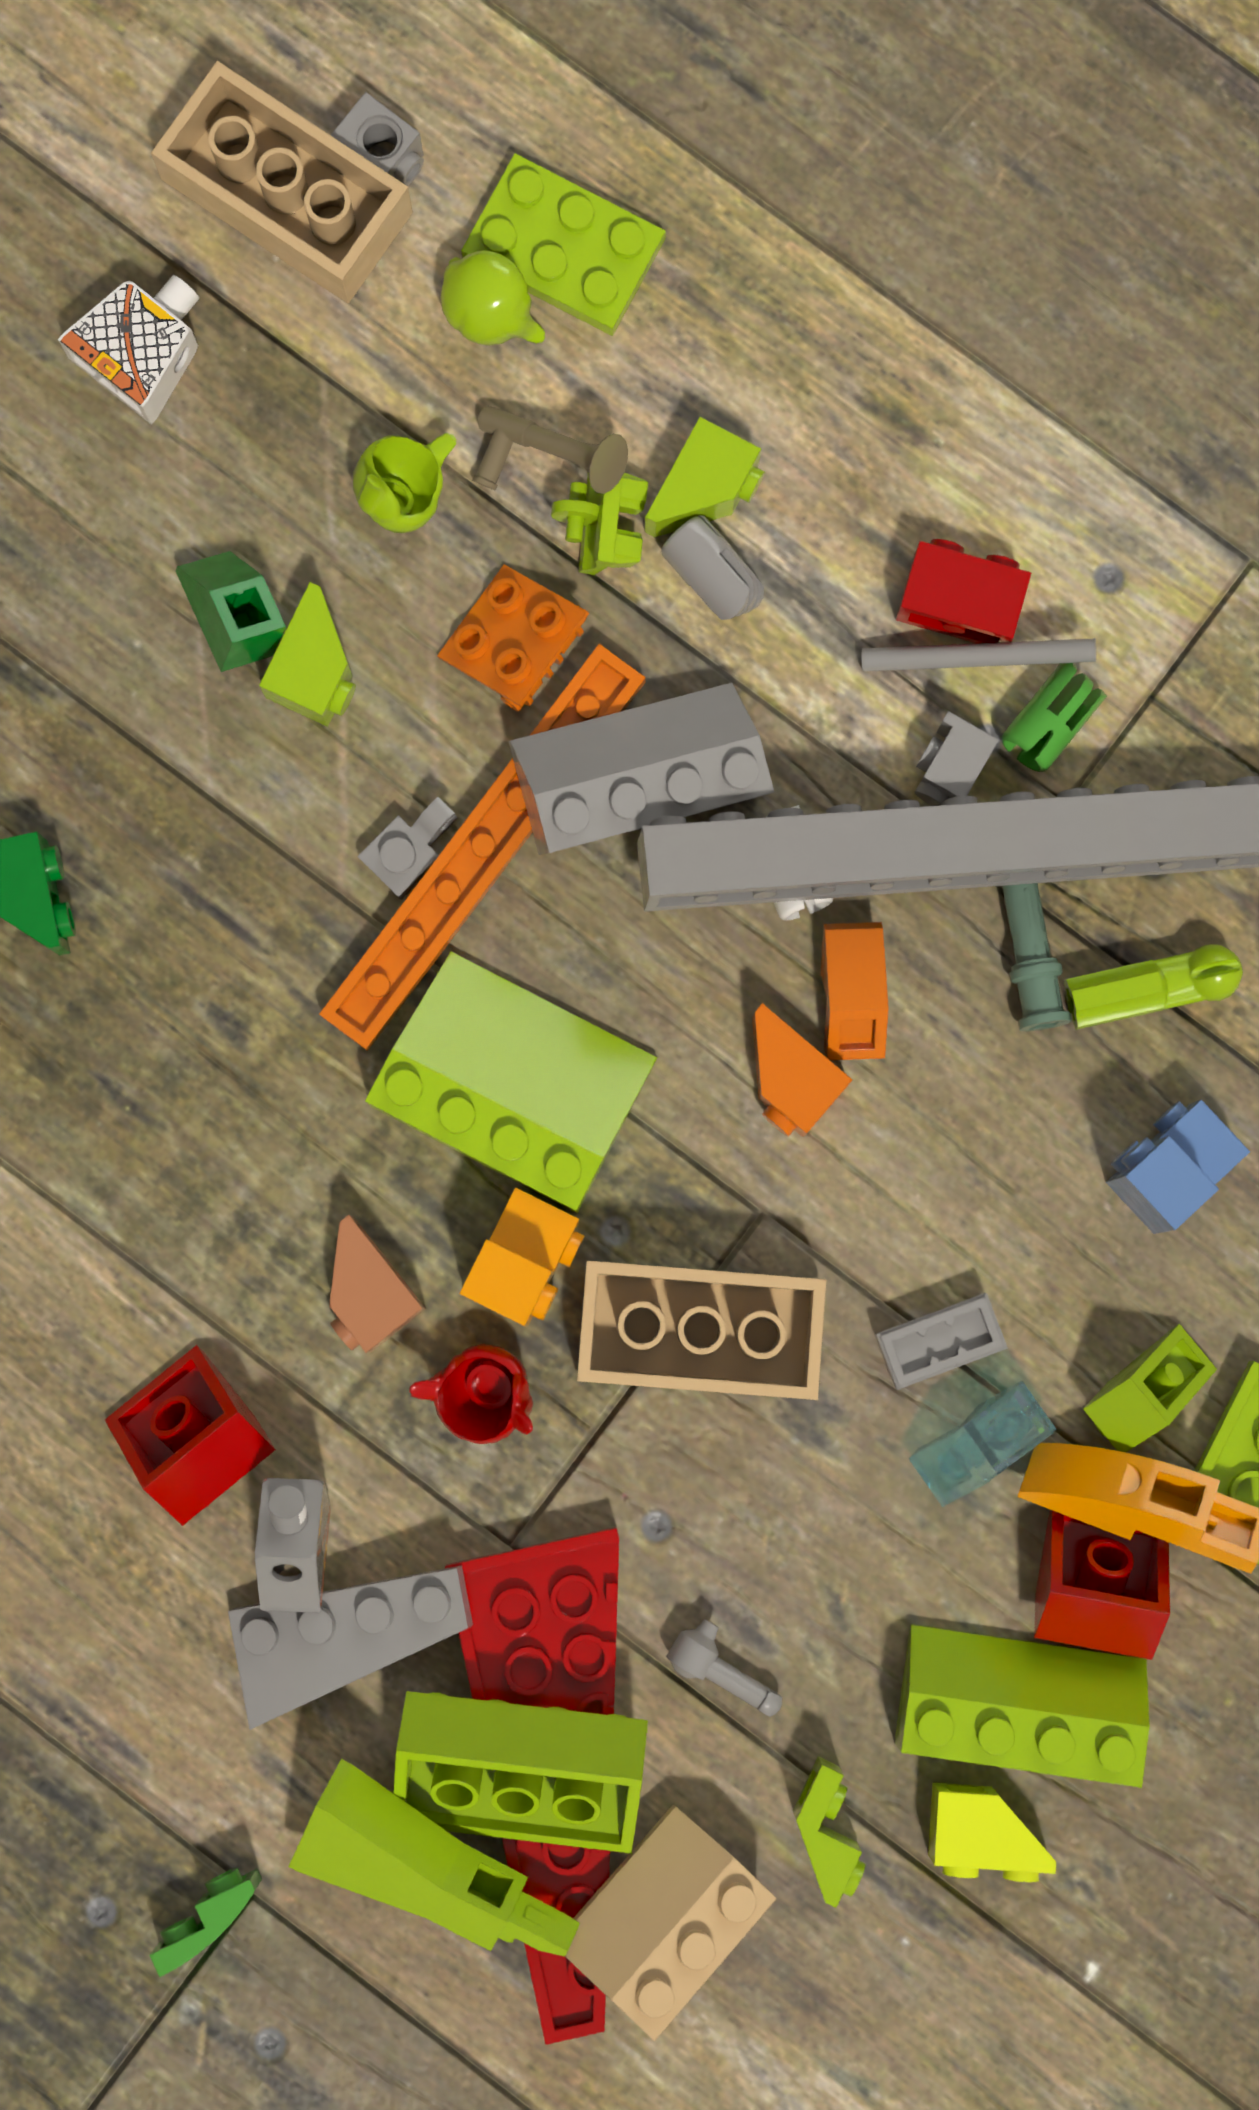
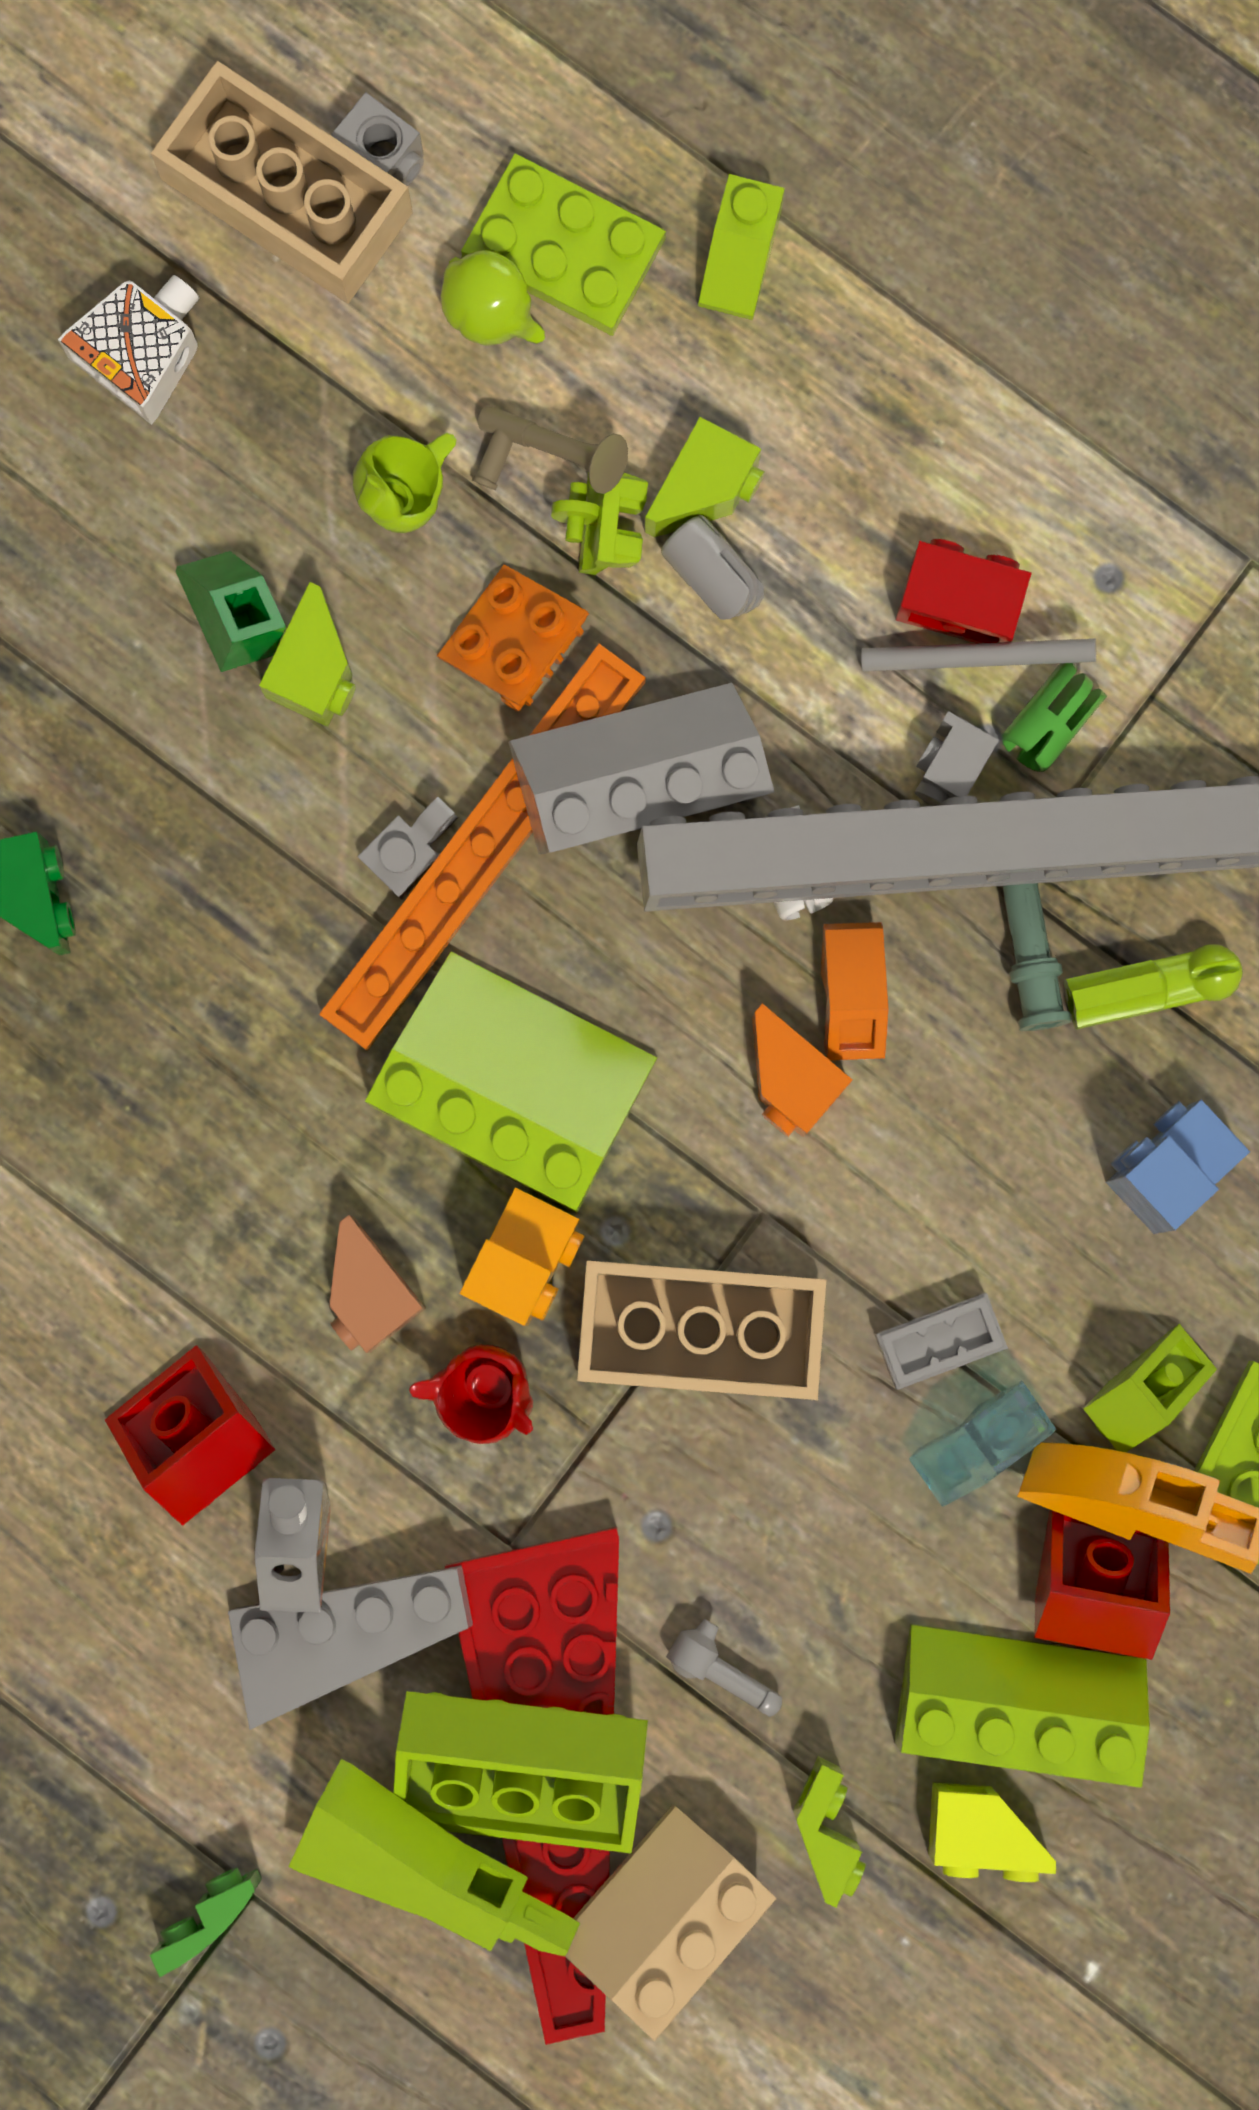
none -> lime slope [698,174,785,320]

